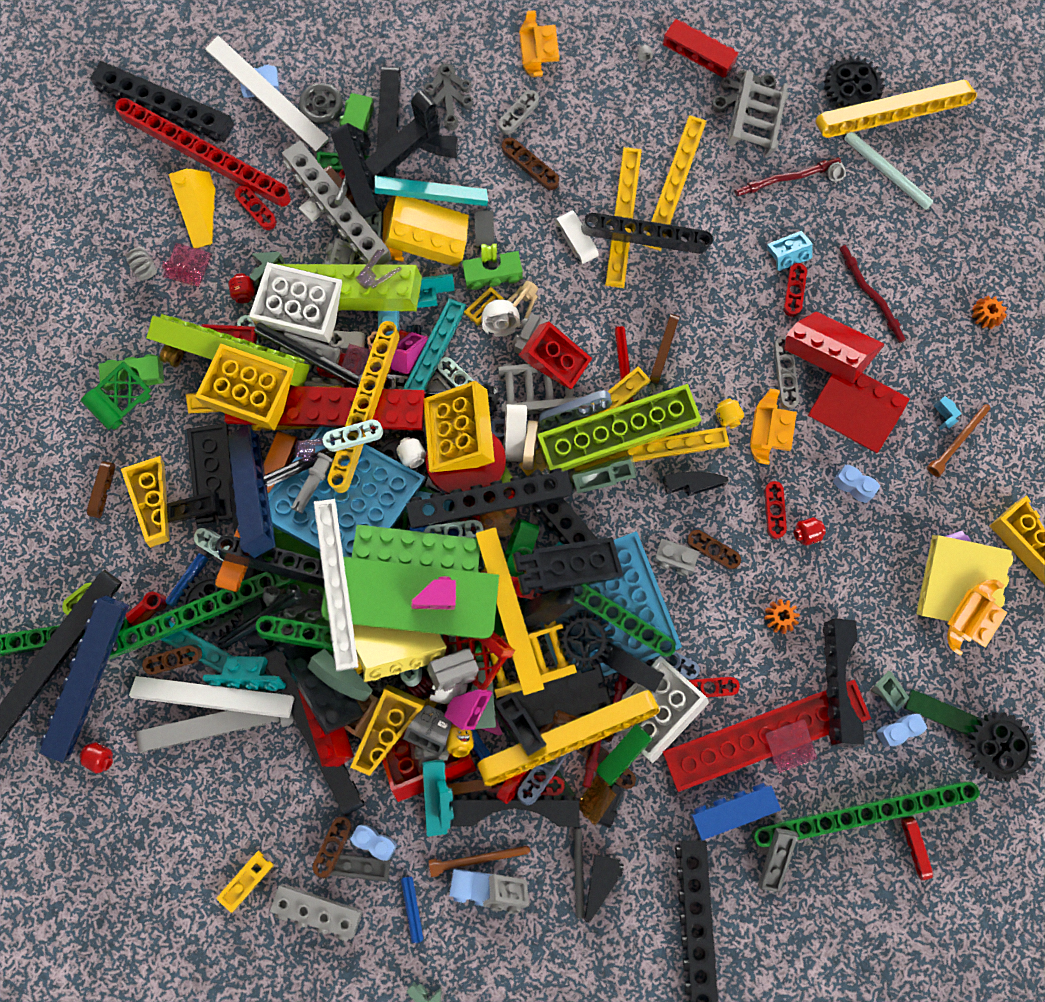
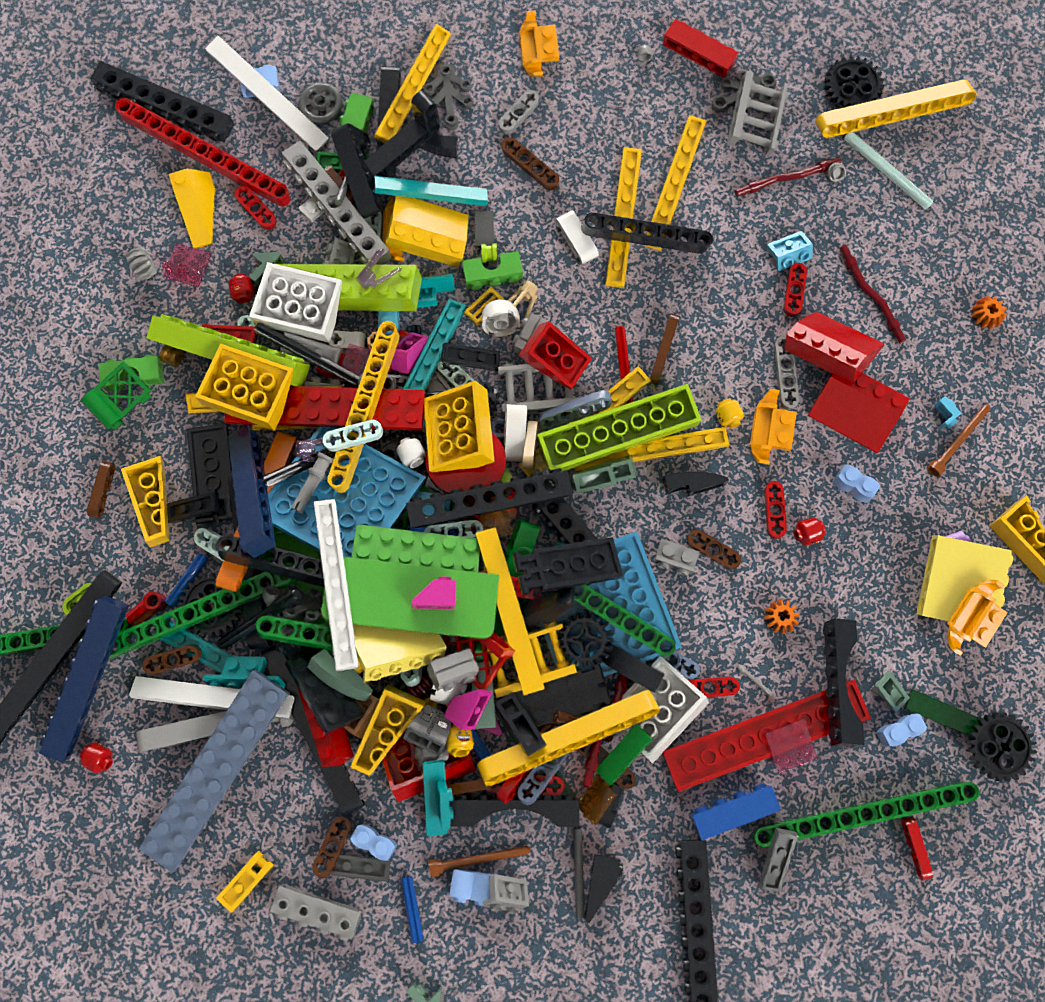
none -> sand blue plate [139,670,290,873]
none -> yellow tile [374,24,452,143]
none -> black tile [442,343,500,371]
none -> light grey hinge [738,665,773,697]

